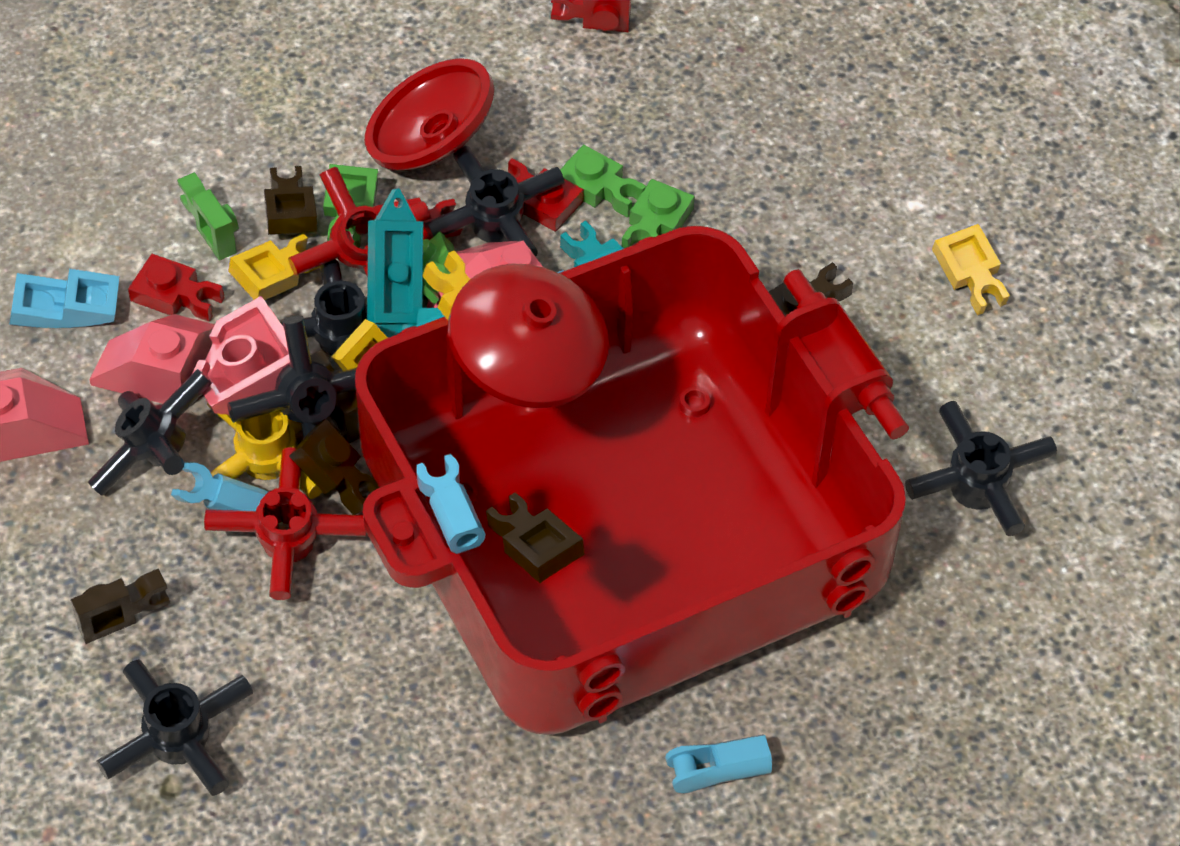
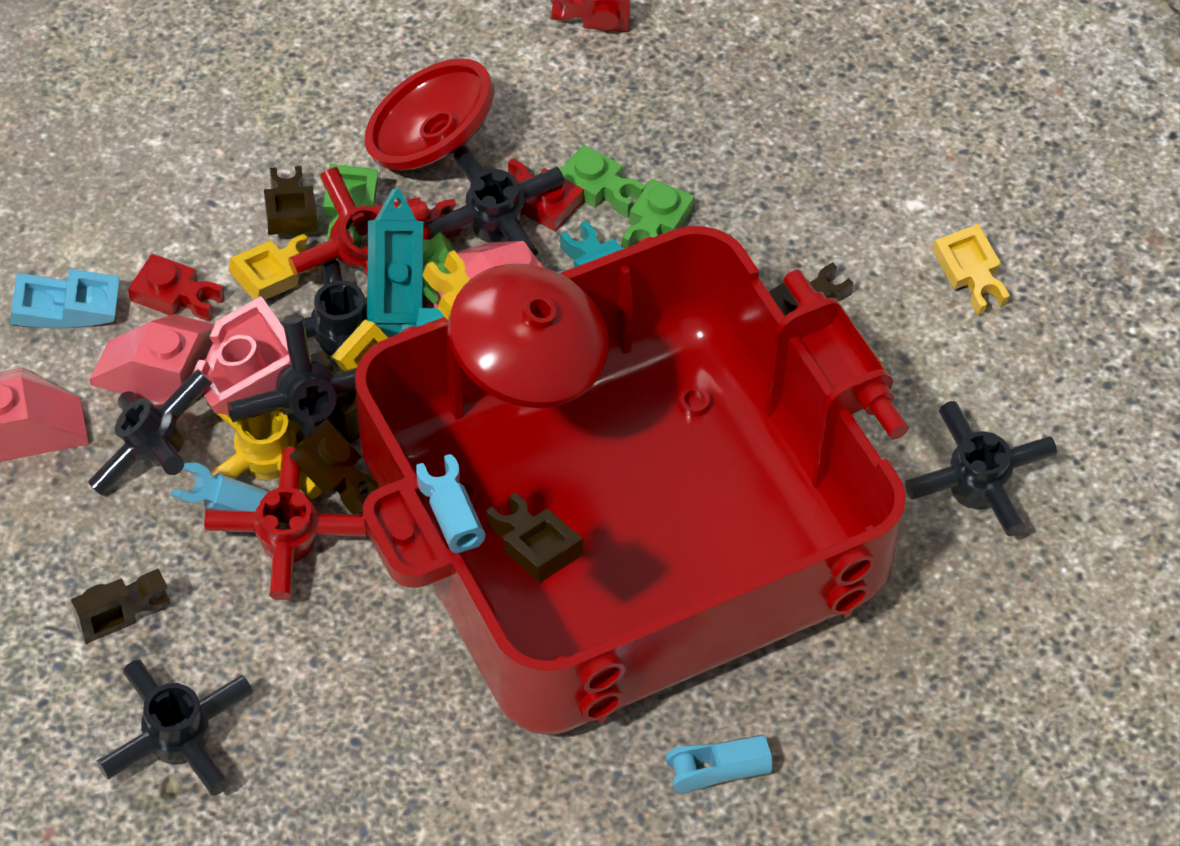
bright green plate [177,172,239,261] -> none

